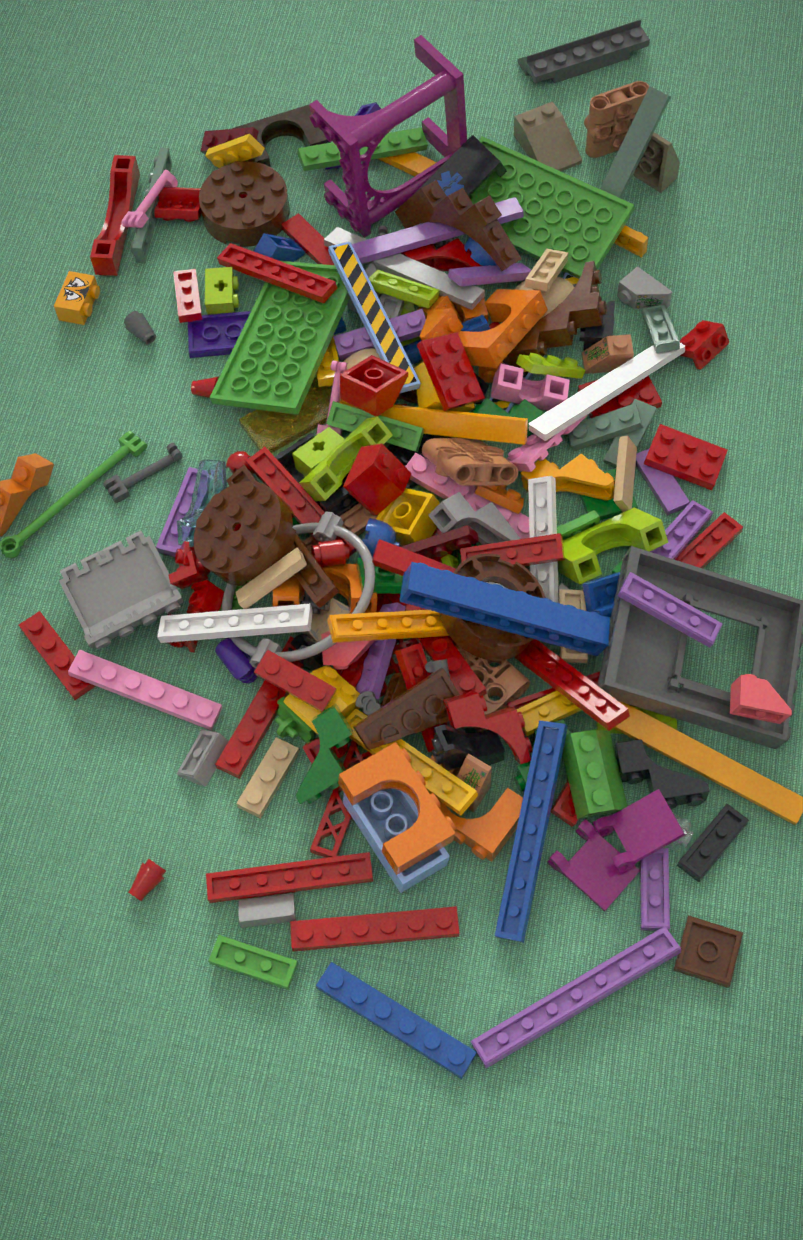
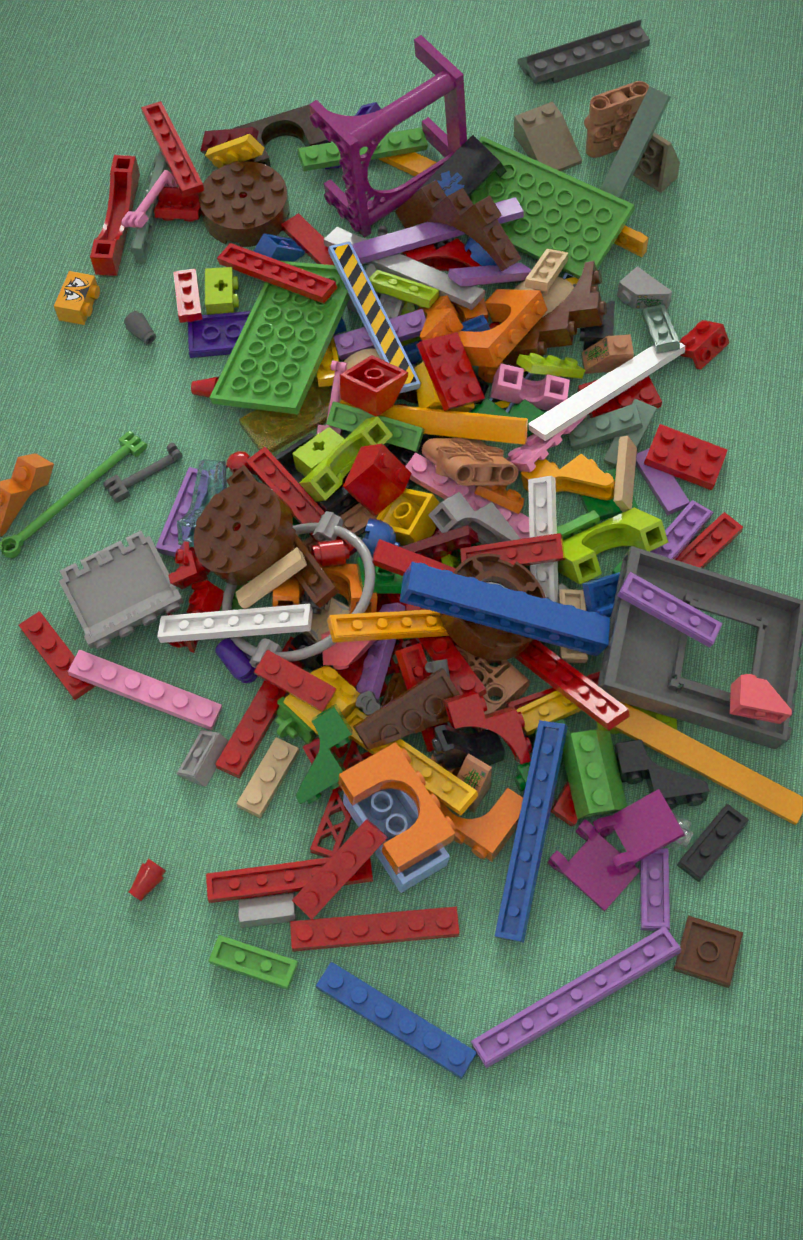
none -> red plate [141,101,204,197]
none -> red plate [292,819,388,920]

